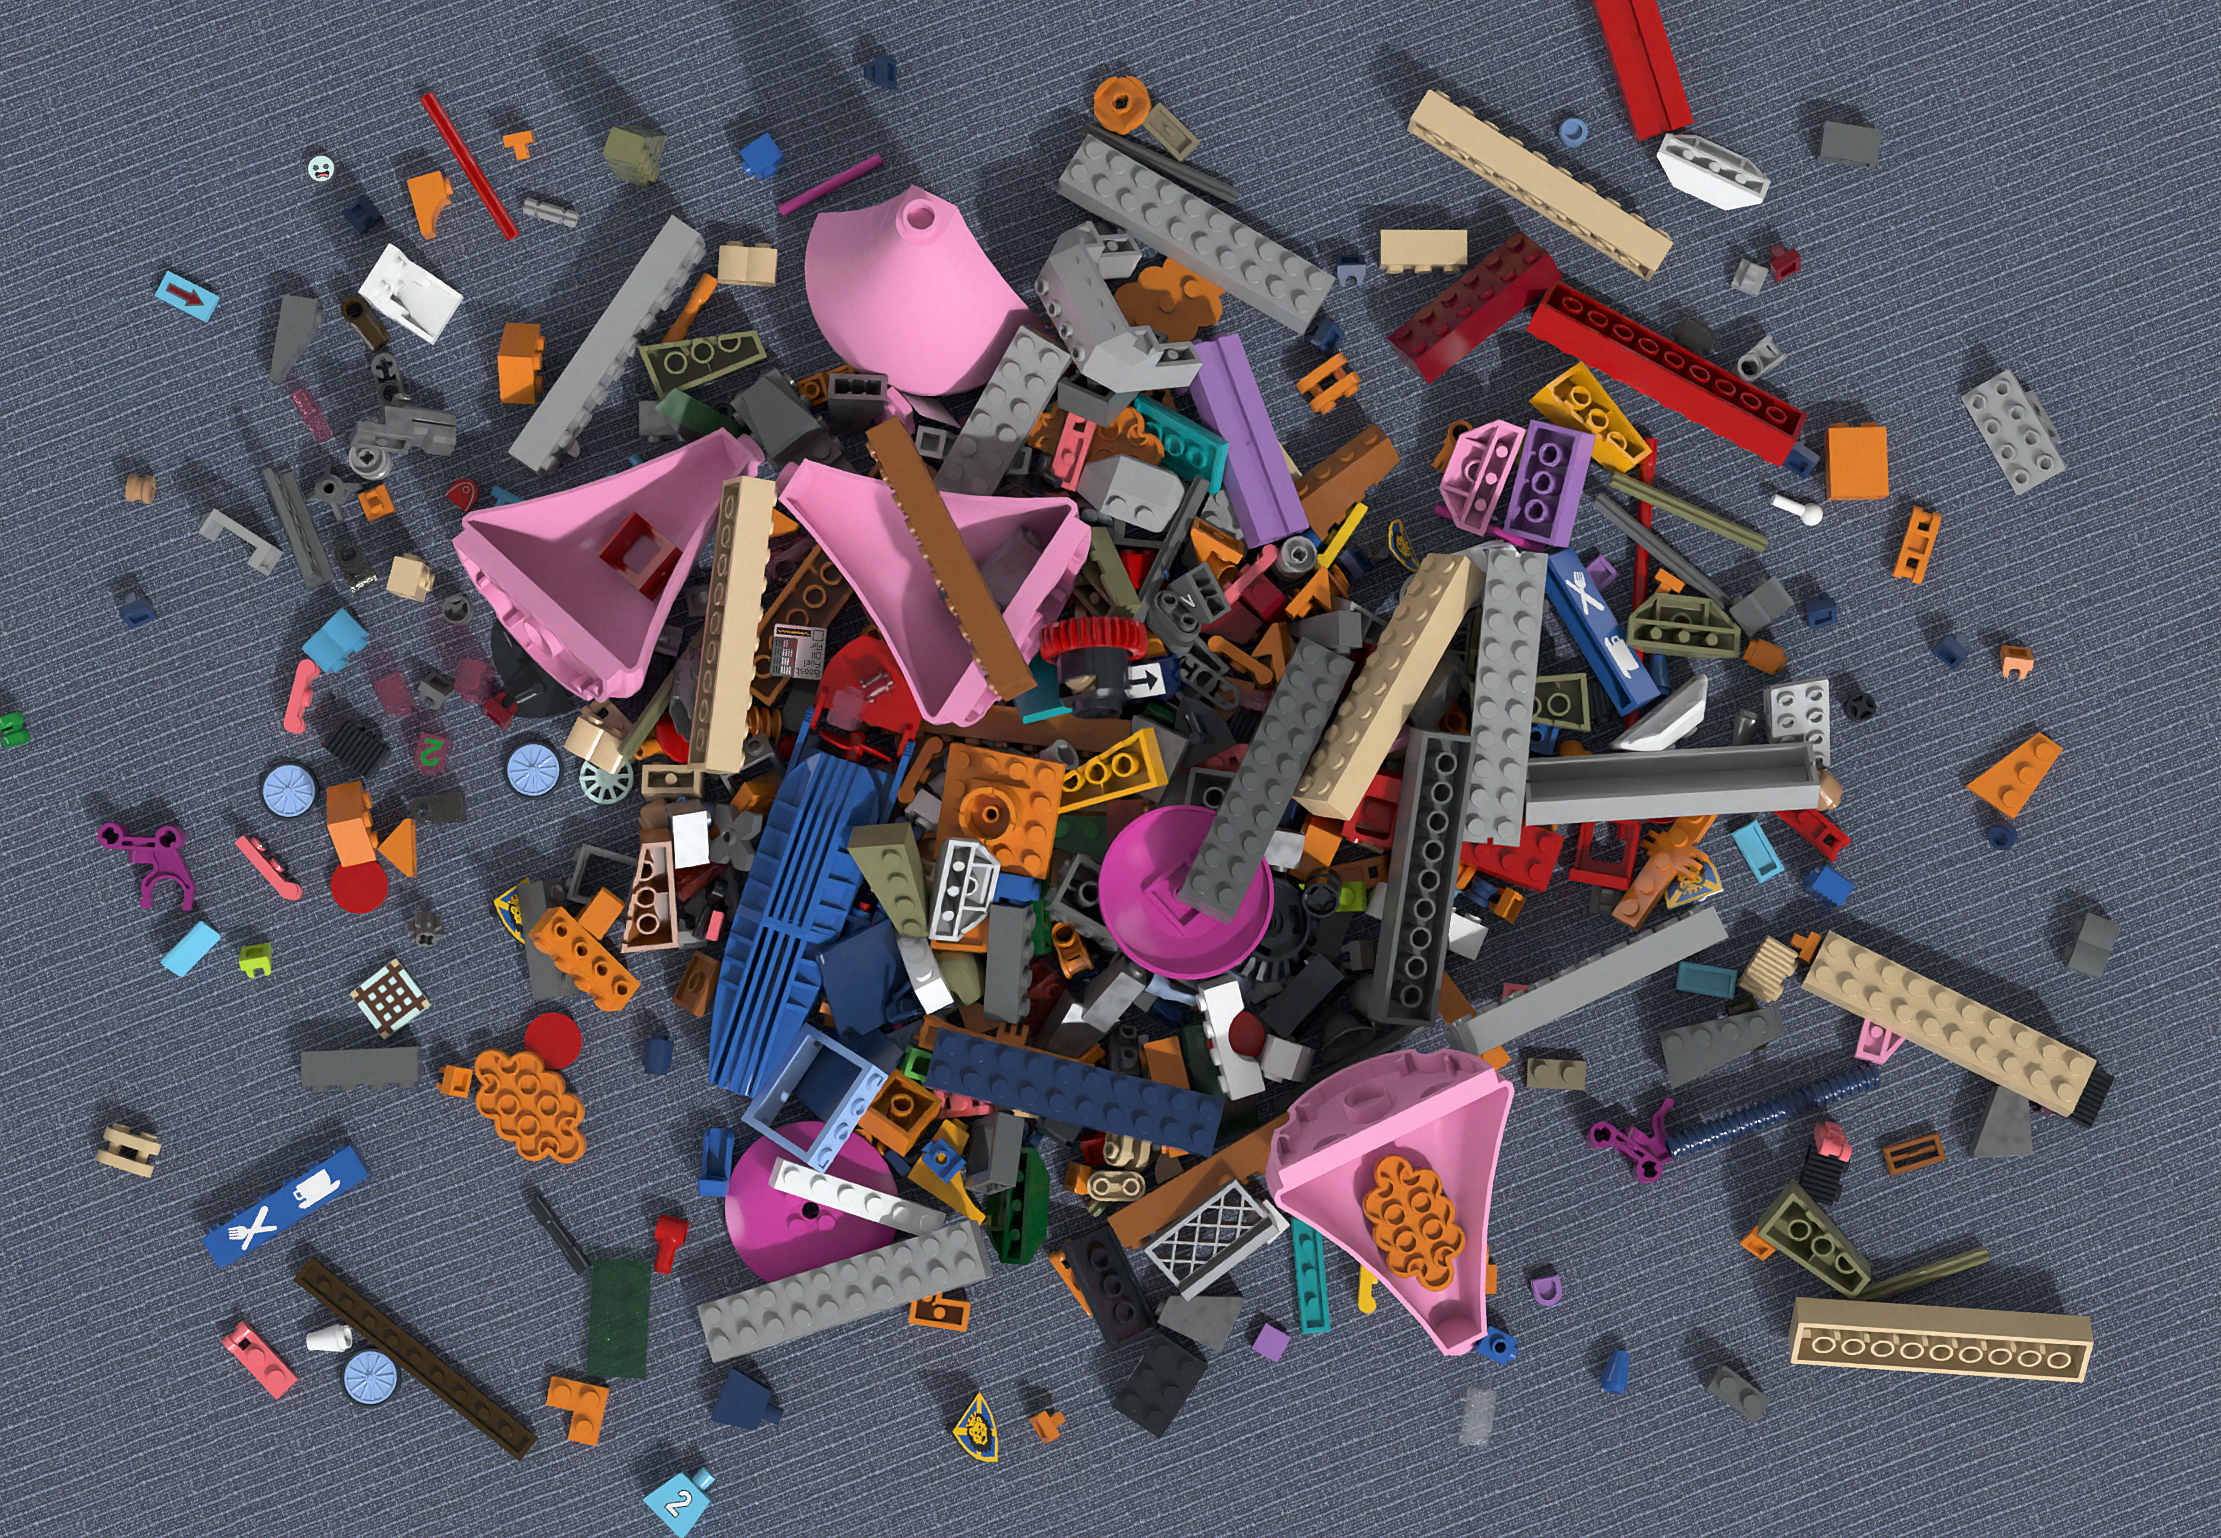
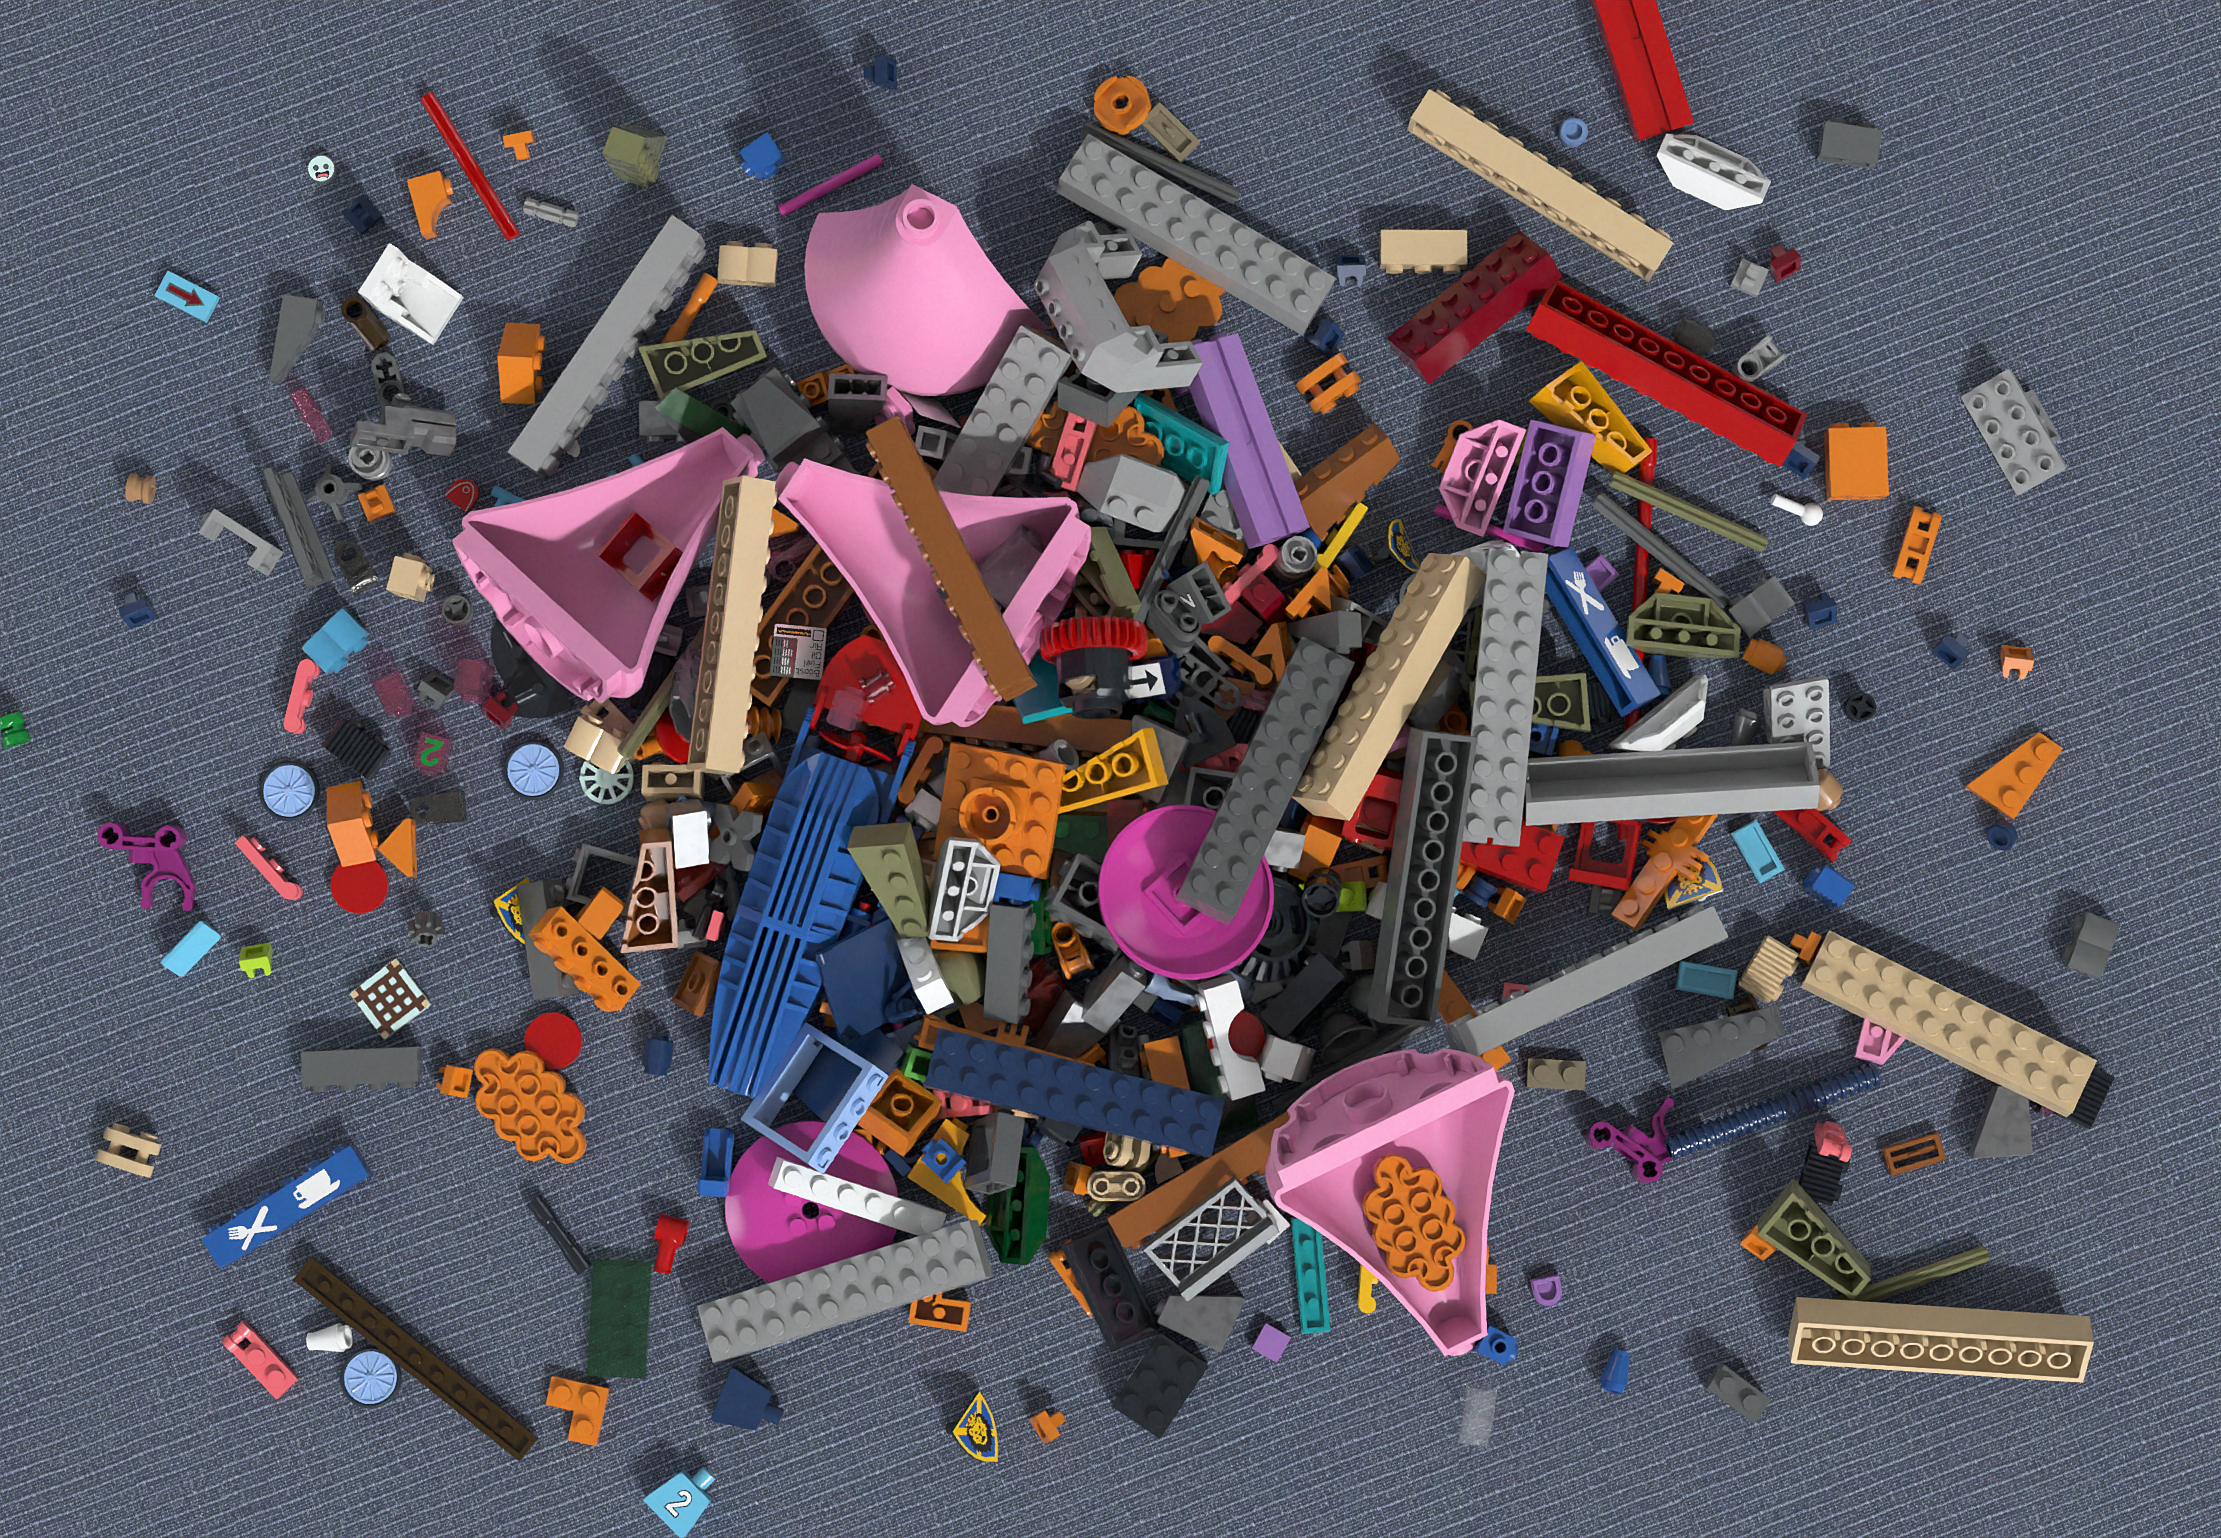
red plate [776,734,797,761] -> none

